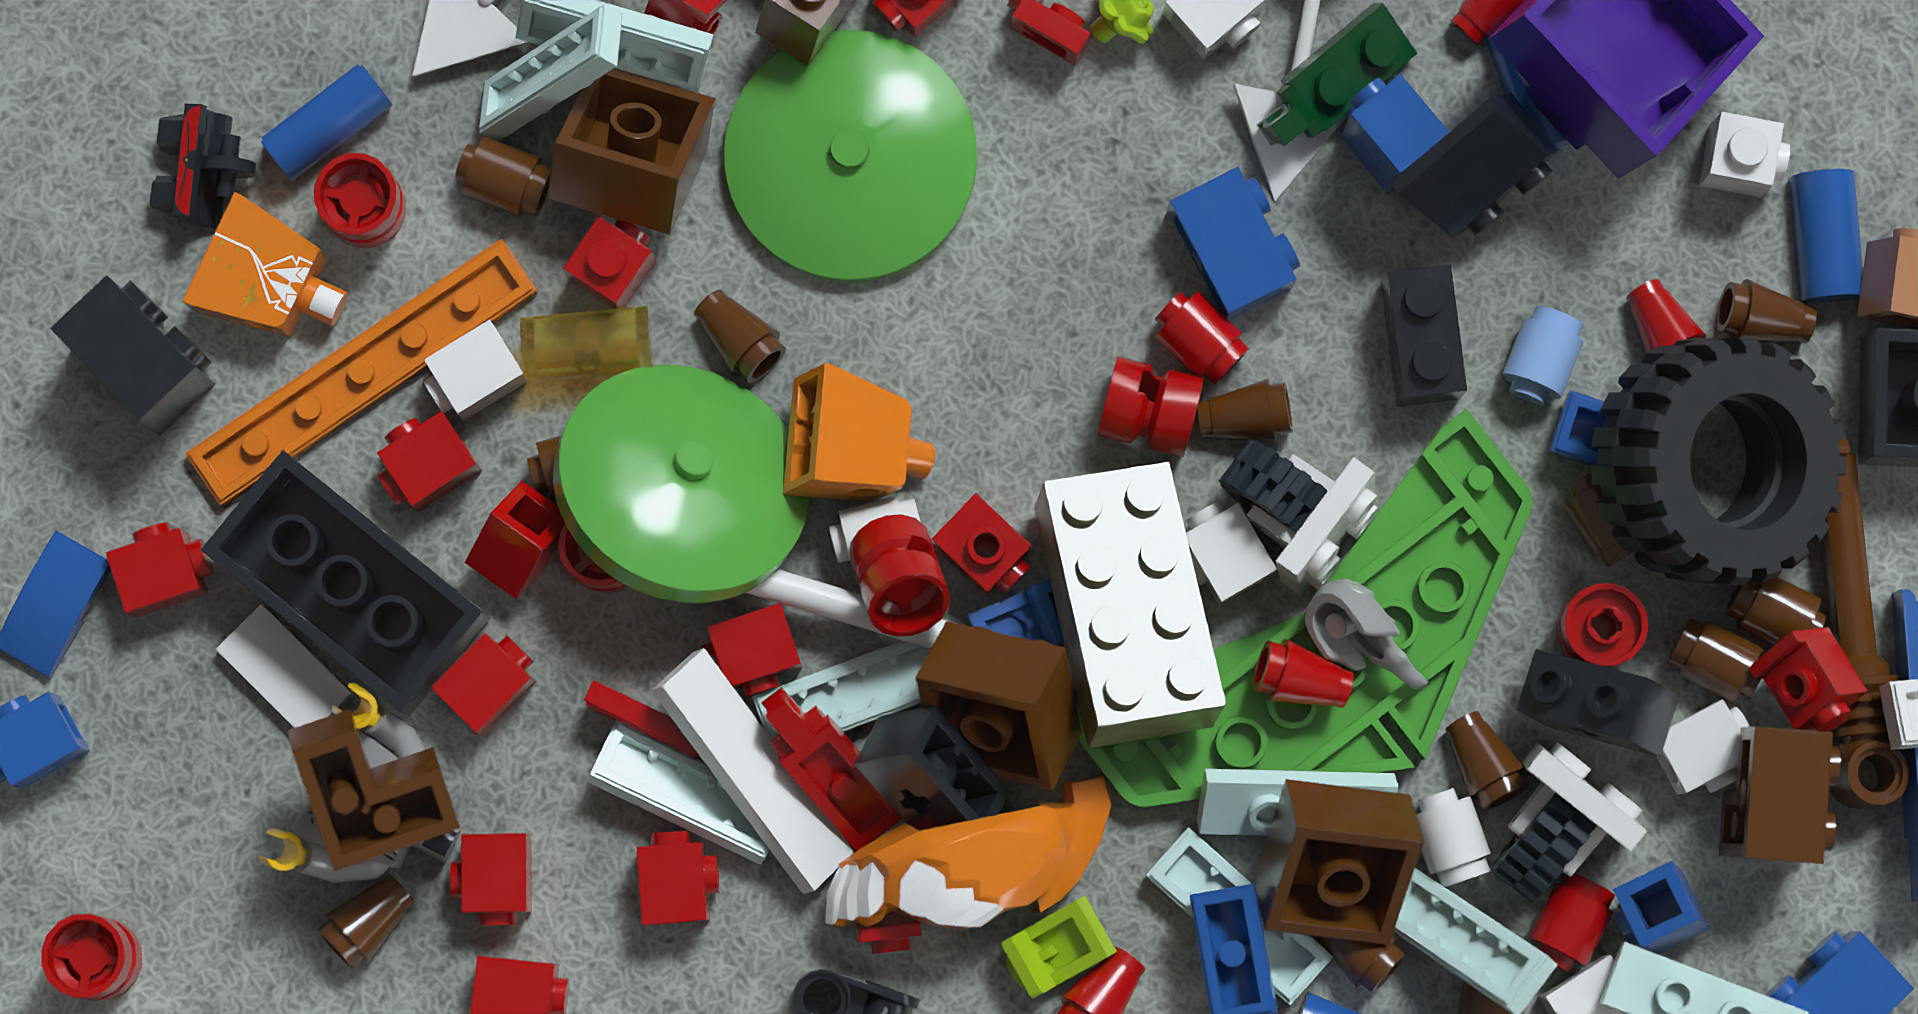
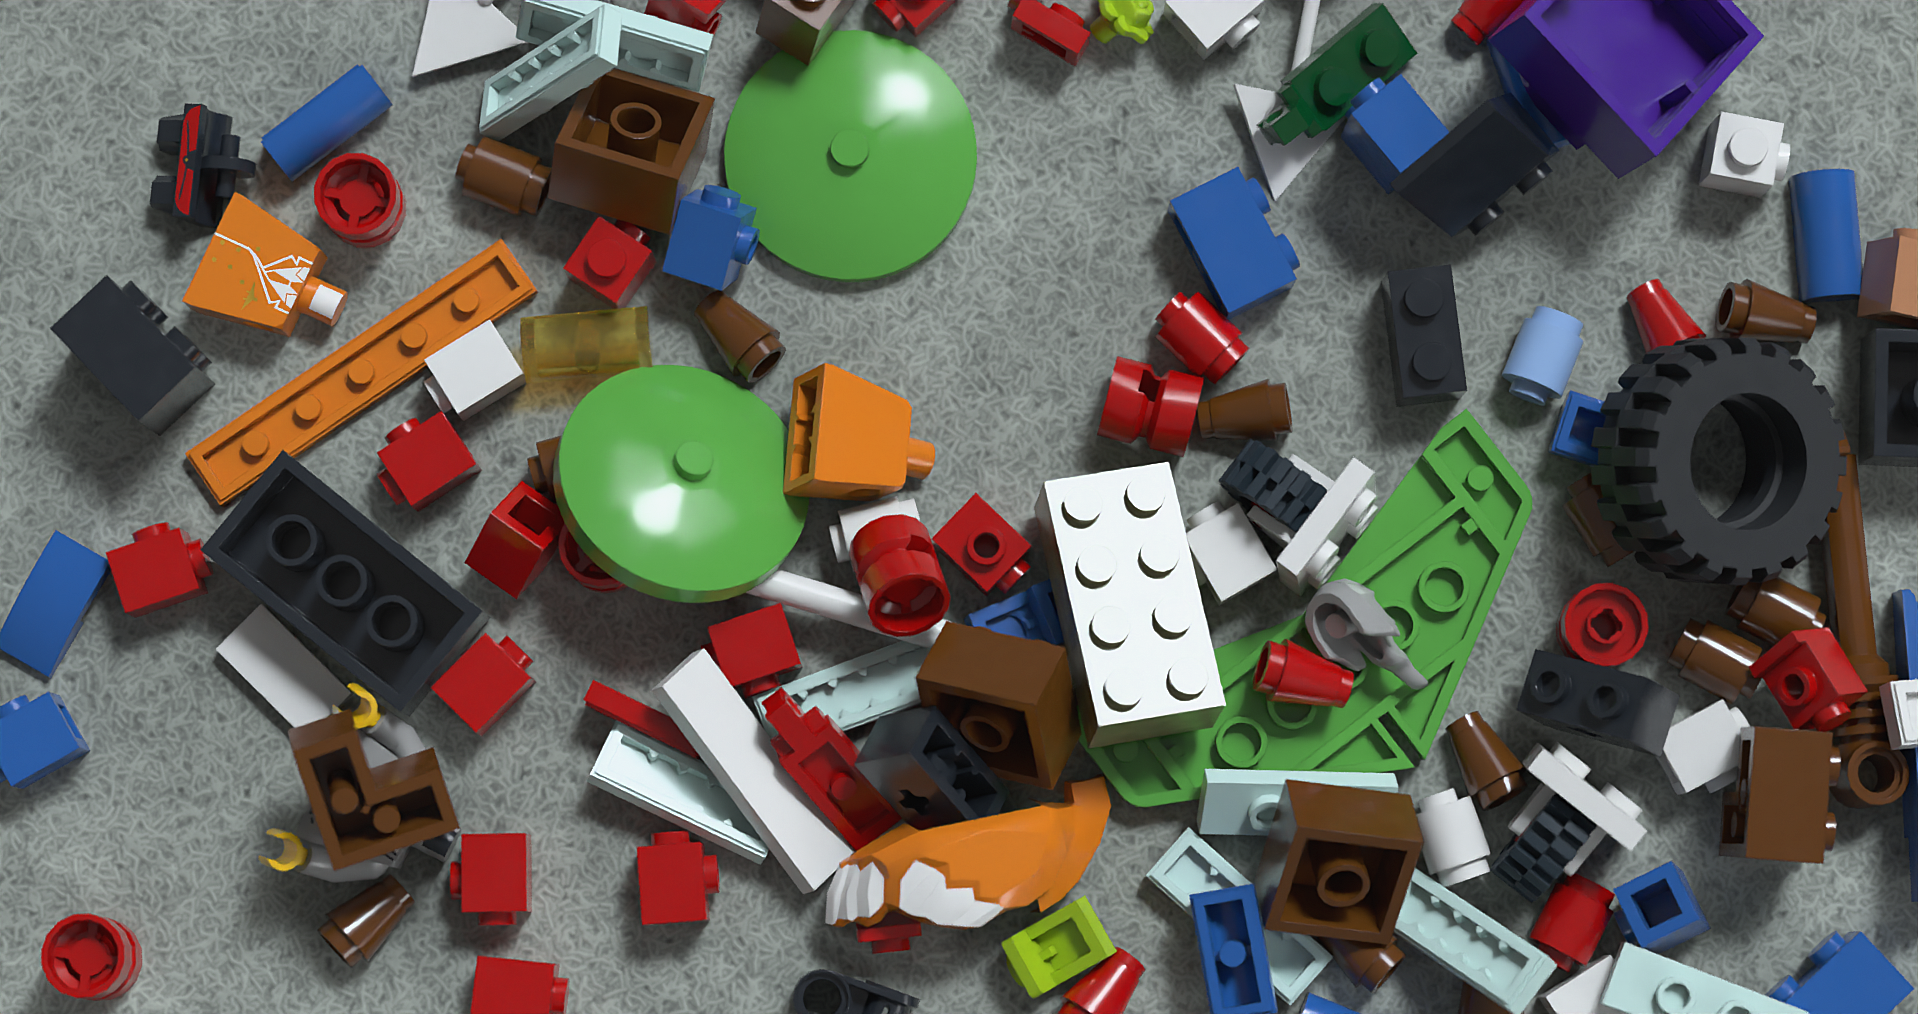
none -> blue brick [662,185,760,291]

